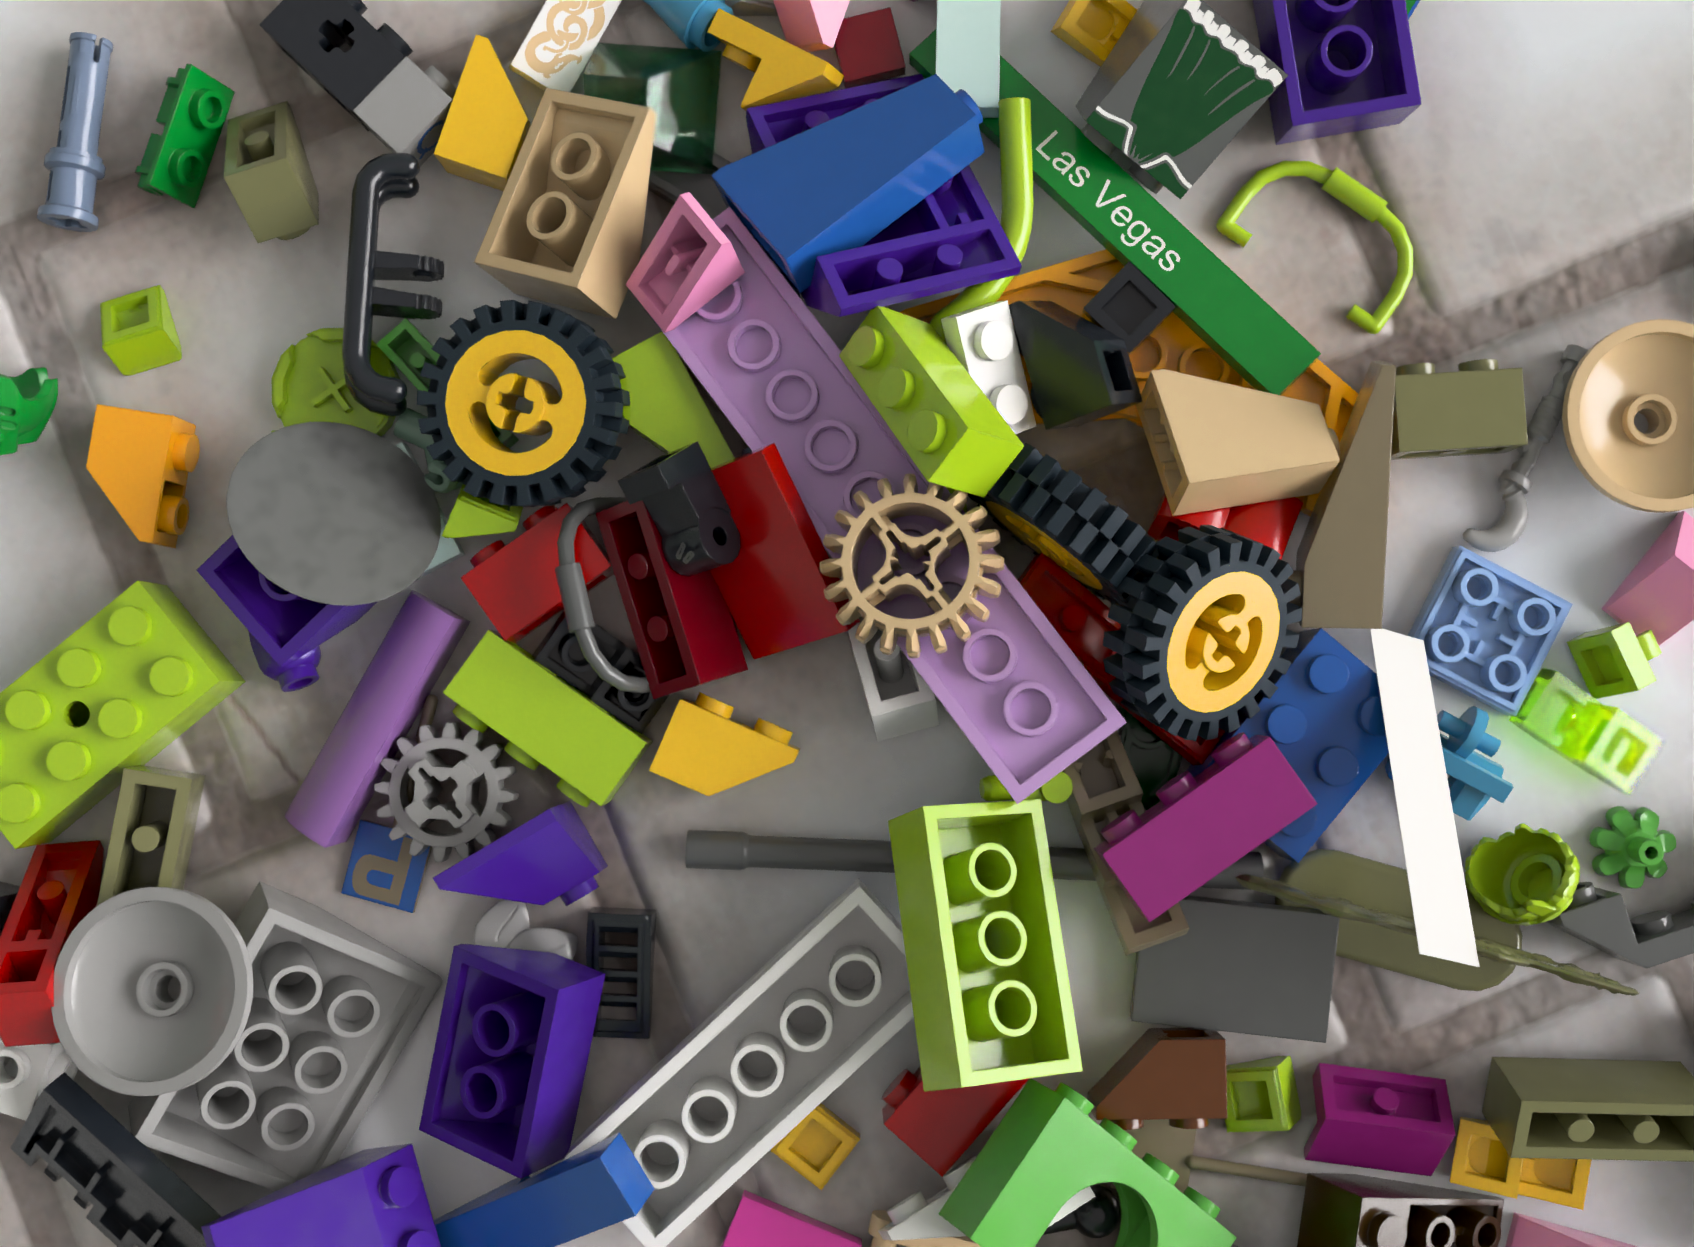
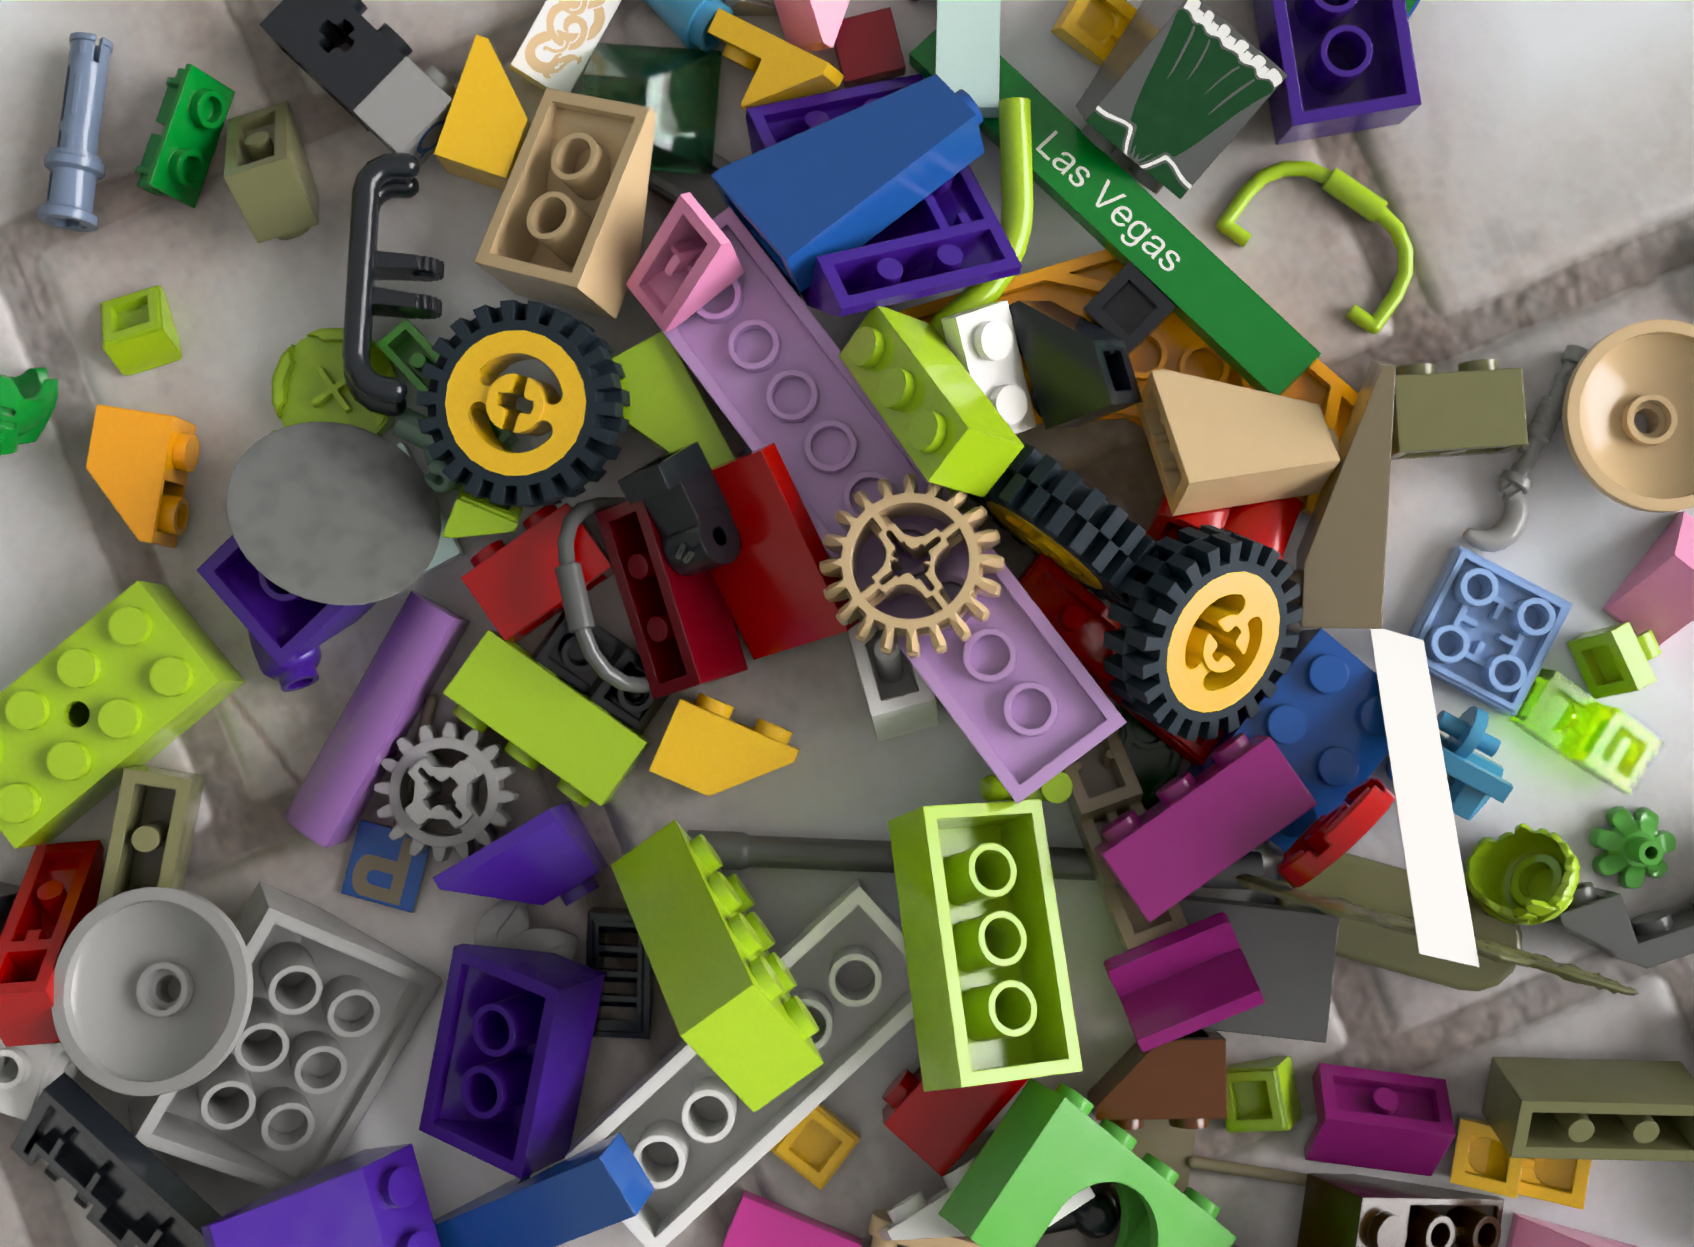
none -> lime brick [611,819,824,1113]
none -> magenta panel [1103,912,1265,1053]
none -> red tile [1277,777,1395,889]

